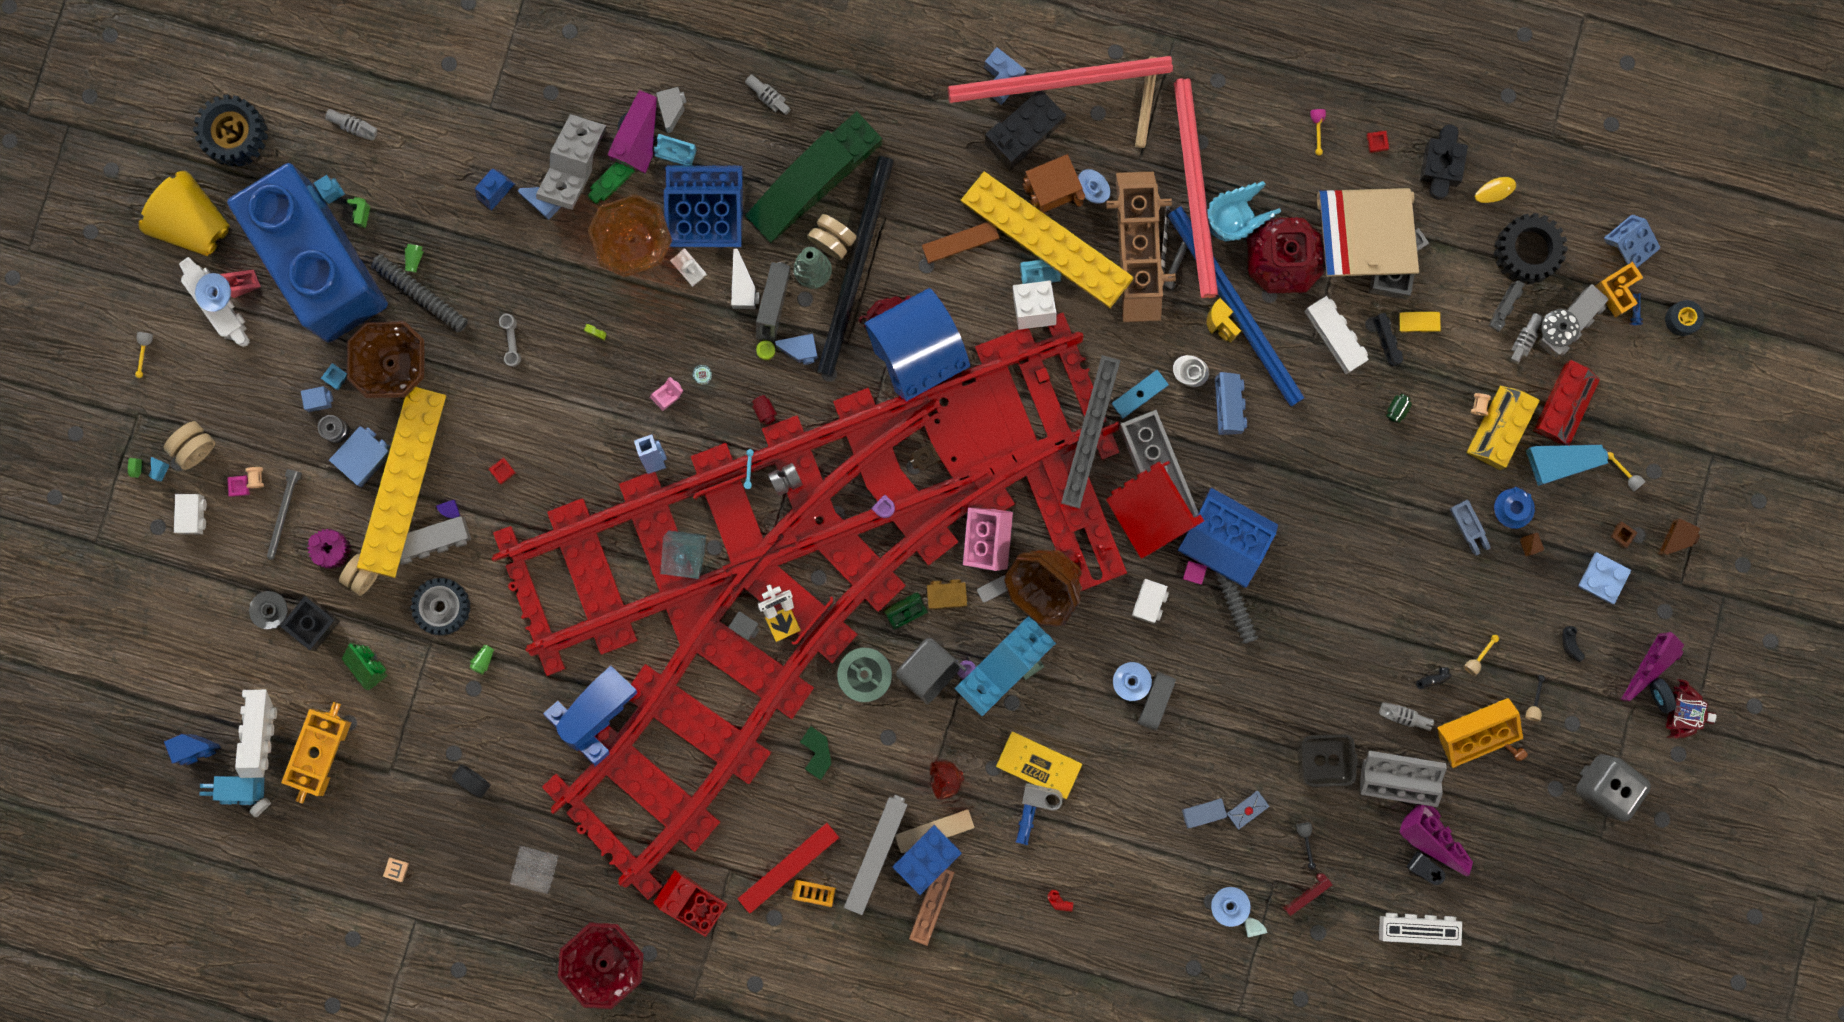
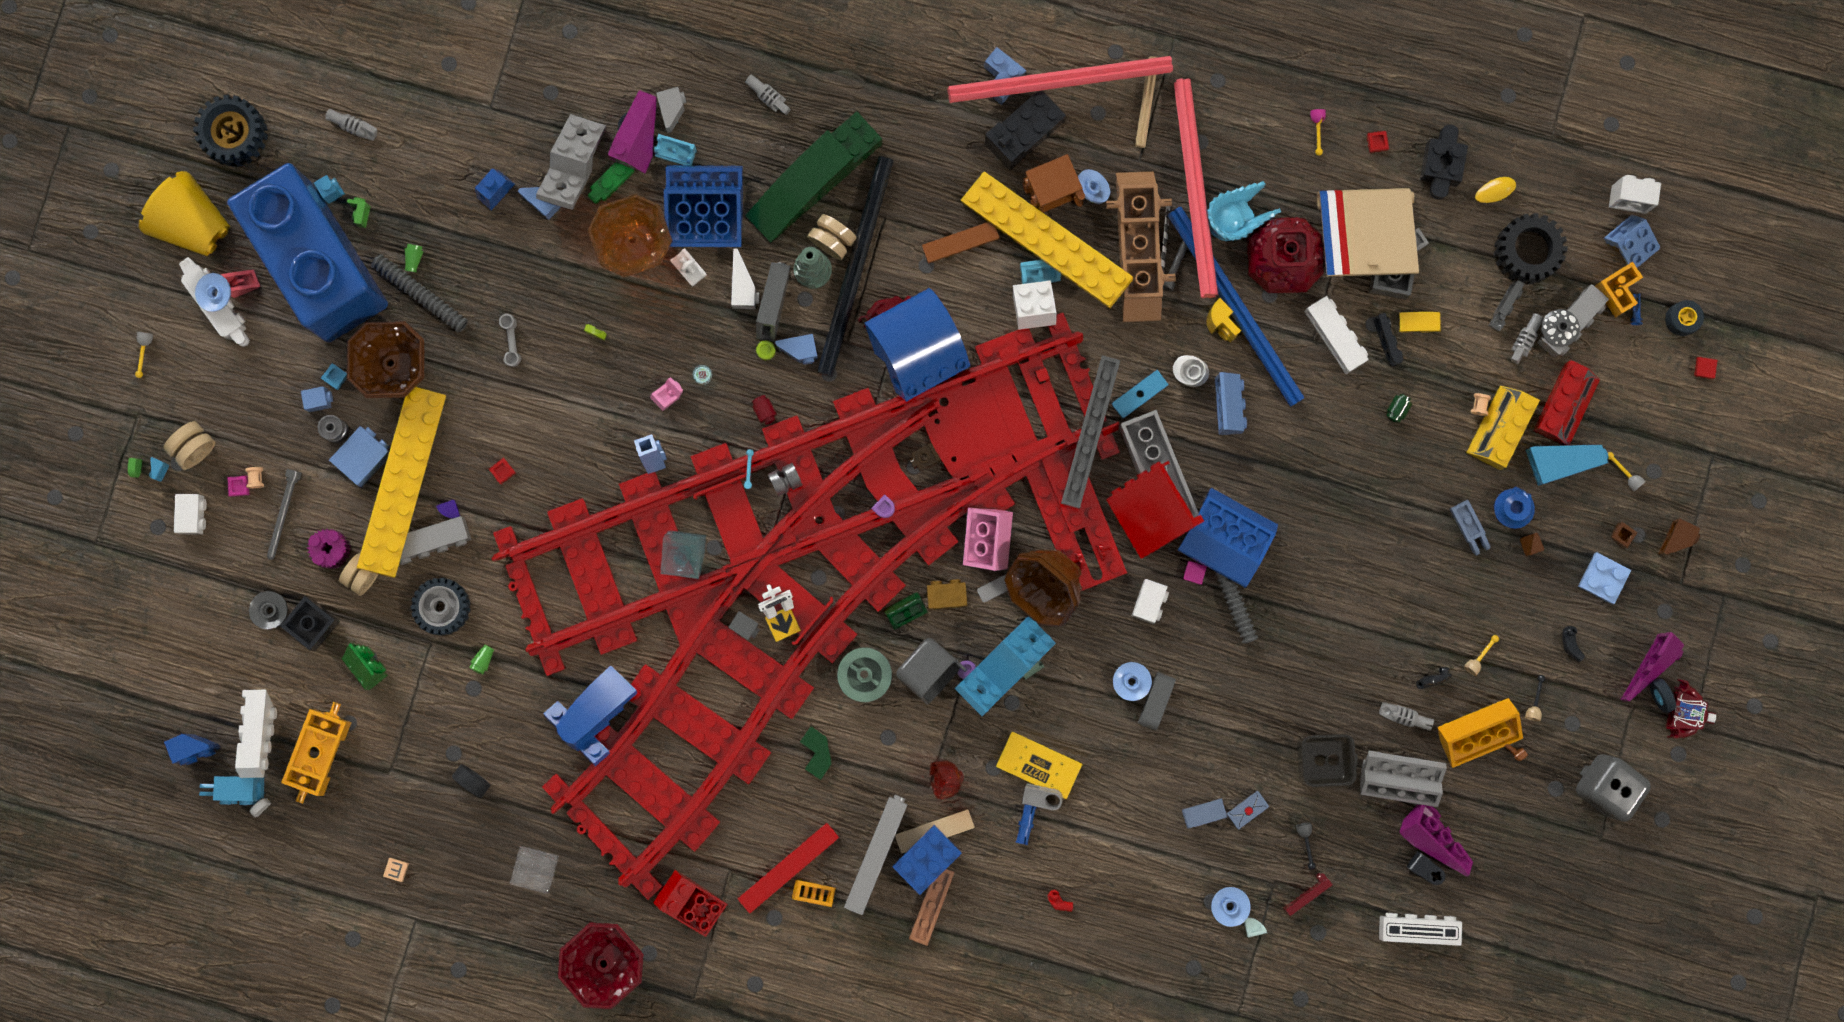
none -> white brick [1609,175,1661,214]
none -> red tile [1694,357,1718,379]

